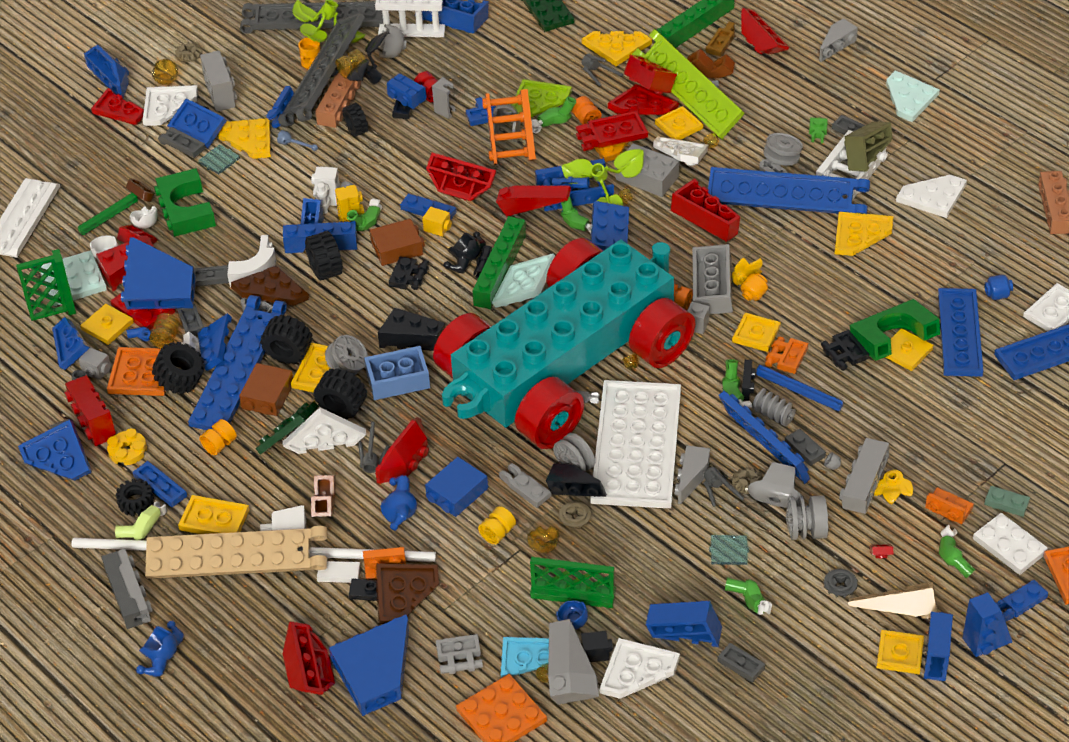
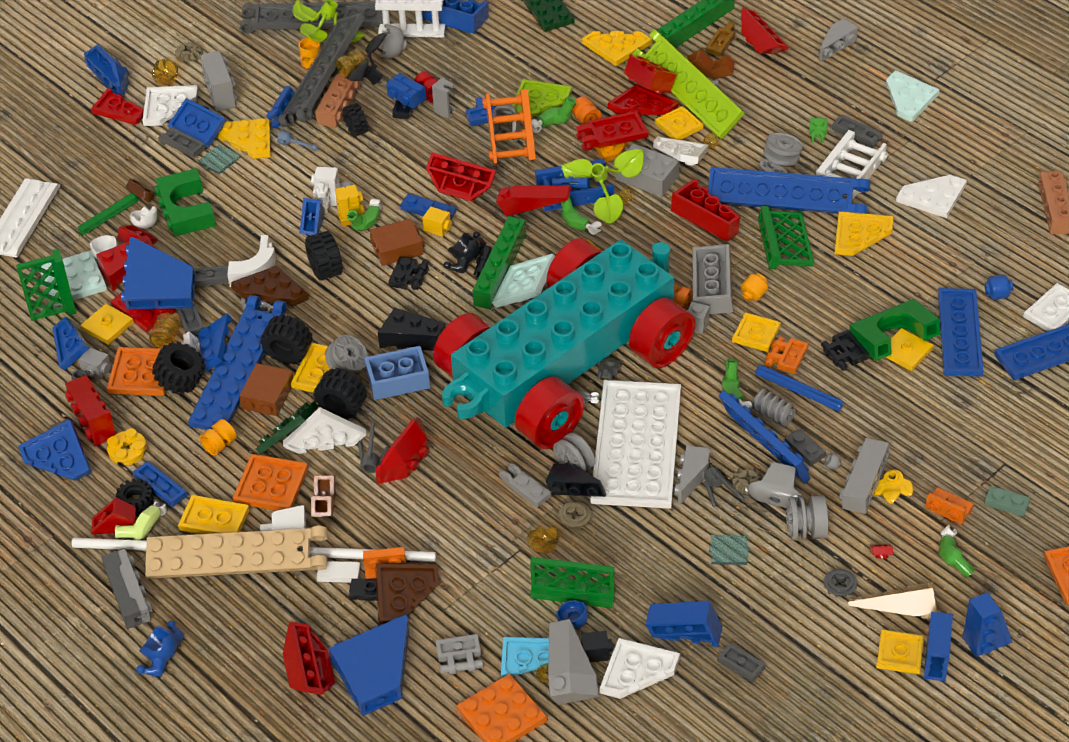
blue arm [126,327,153,341] -> none
blue arch [283,221,357,253] -> none
blue piece [380,475,417,531] -> none
blue brick [425,457,488,517] -> none
yellow wheel [478,506,516,545] -> none
dark grey plant [582,53,623,86] -> none
blue plate [590,201,629,250] -> none
clear yellow hinge [622,354,639,370] -> none
bright green arm [725,577,772,615] -> none
yellow plate [732,258,763,285] -> none
black plate [742,359,756,401] -> none
olive wedge [844,121,893,171] -> none
white plate [973,513,1048,575] -> none
blue hinge [996,580,1048,622] -> none
none -> red slope [91,498,136,535]
none -> orange plate [232,454,309,511]
none -> dark grey plate [598,358,622,381]
none -> green fence [758,206,814,270]

